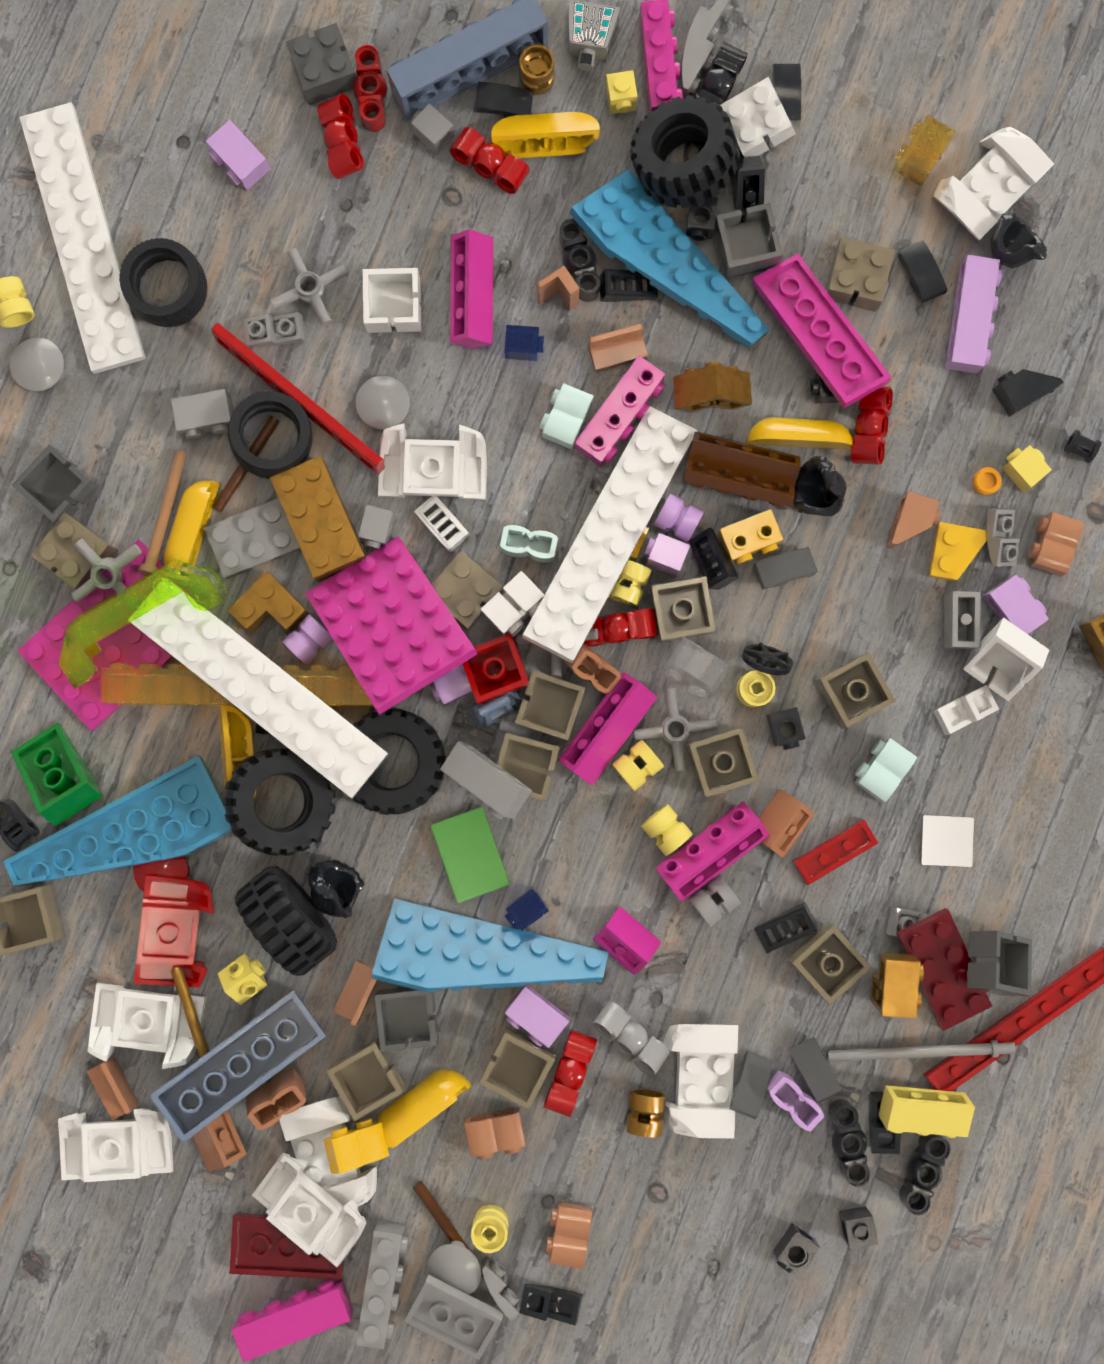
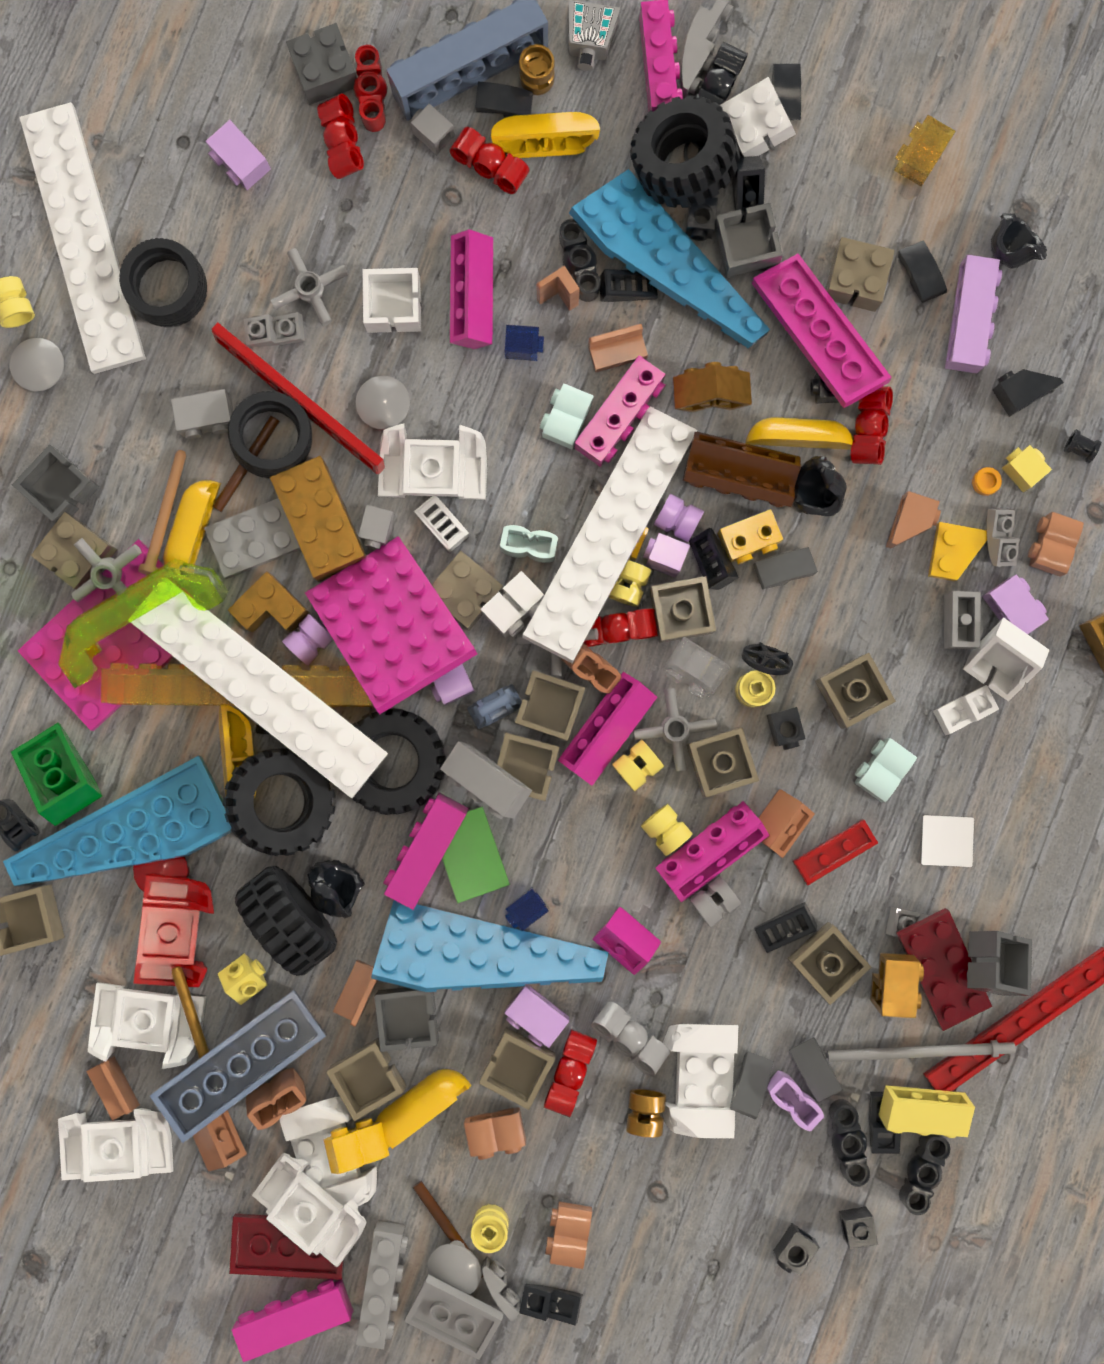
red slope [463,633,530,704] -> none
light yellow brick [605,70,638,115] -> none
white piece [933,127,1054,241] -> none
none -> dark pink brick [383,793,468,910]

